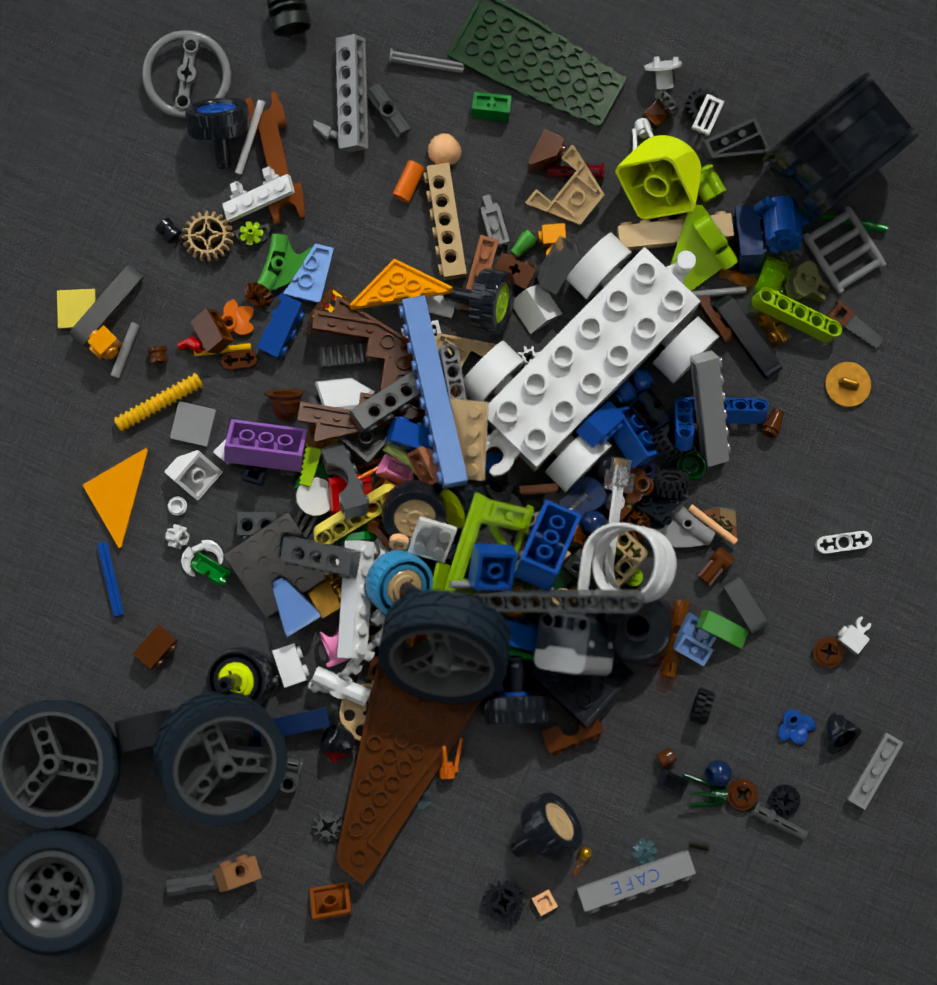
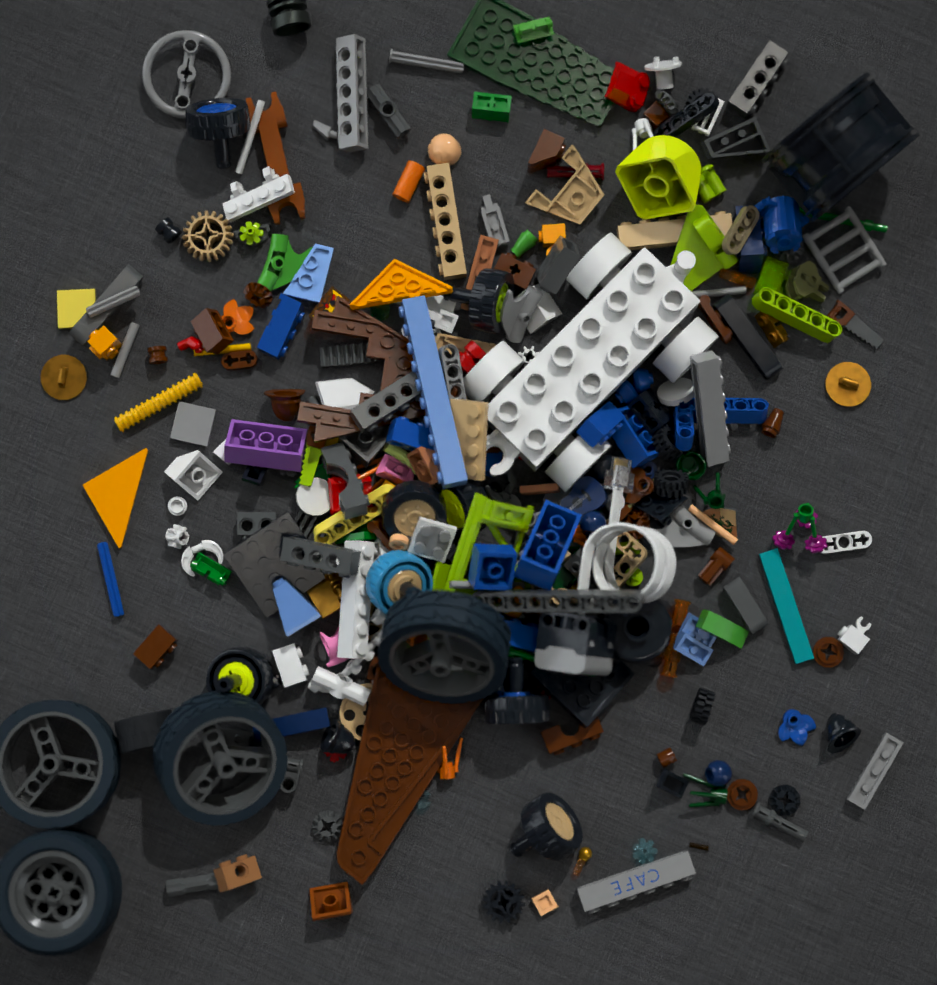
none -> pearl gold shield [41,355,87,400]
none -> light grey axle [86,286,140,318]
none -> clear green tile [370,305,390,322]
none -> white plate [428,308,459,334]
none -> red wheel [459,340,486,374]
none -> light grey pin [500,285,543,343]
none -> bright green hinge [513,17,554,44]
none -> red slope [604,62,650,112]
none -> black beam [653,93,719,138]
none -> white tile [657,378,694,406]
none -> dark green plant [693,472,726,509]
none -> dark tan plate [722,205,759,255]
none -> dark grey brick [726,40,789,118]
none -> teal tile [758,548,814,664]
none -> magenta plant [772,503,827,553]

